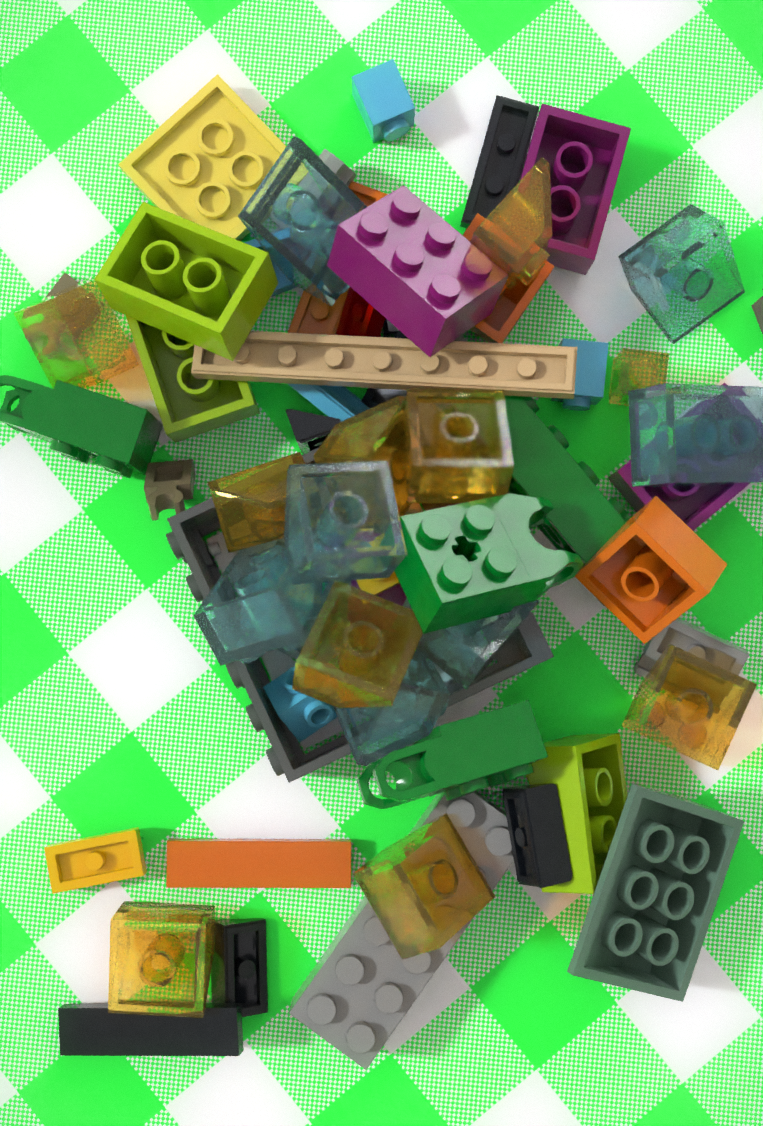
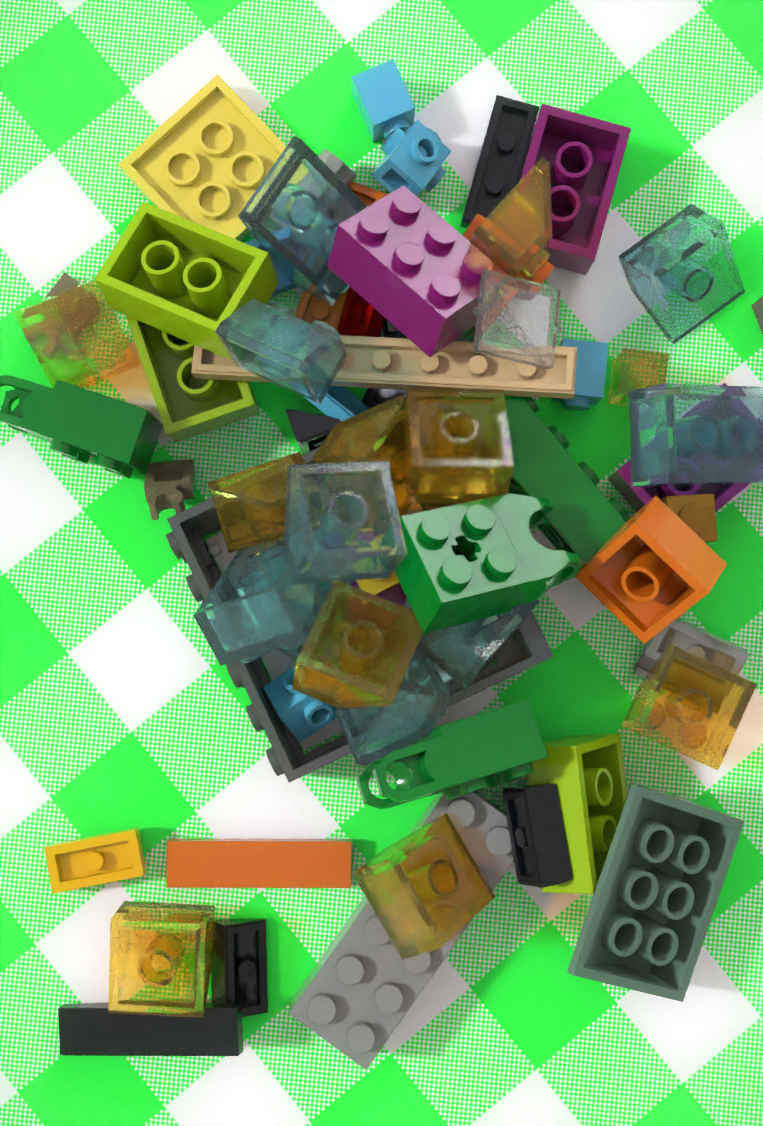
none -> clear light blue slope [215,298,347,404]
none -> medium azure brick [371,120,451,196]
none -> clear piece [473,269,561,369]
none -> pearl gold plate [662,494,717,543]

